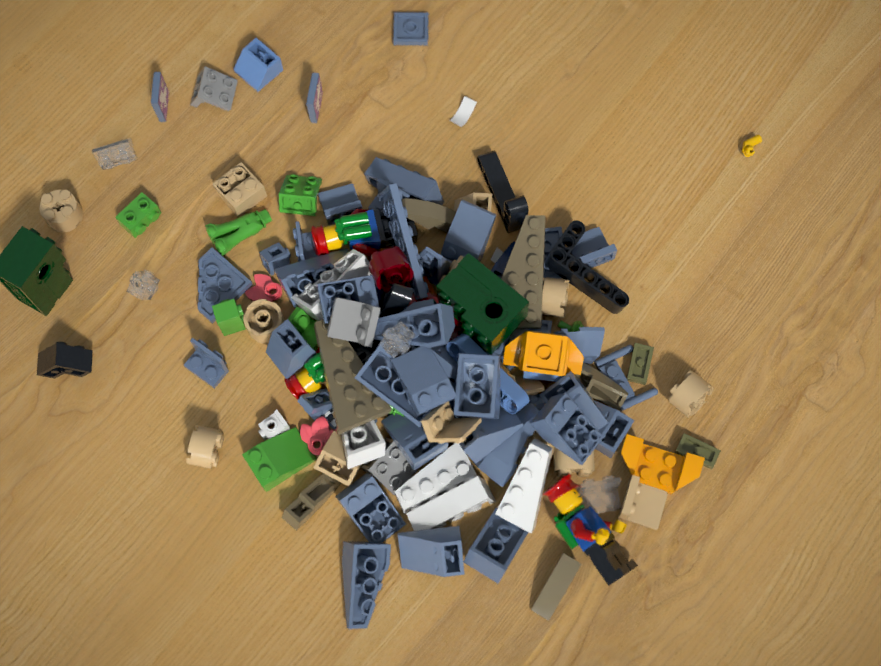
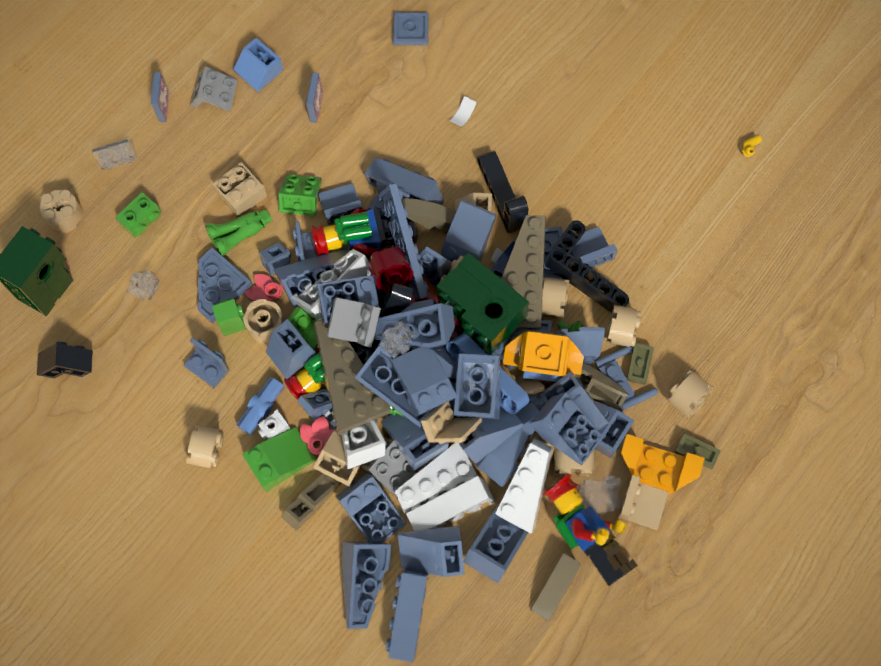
none -> medium blue piece [236,377,284,435]
none -> sand blue wedge [386,569,429,662]
none -> tan brick [606,305,641,347]

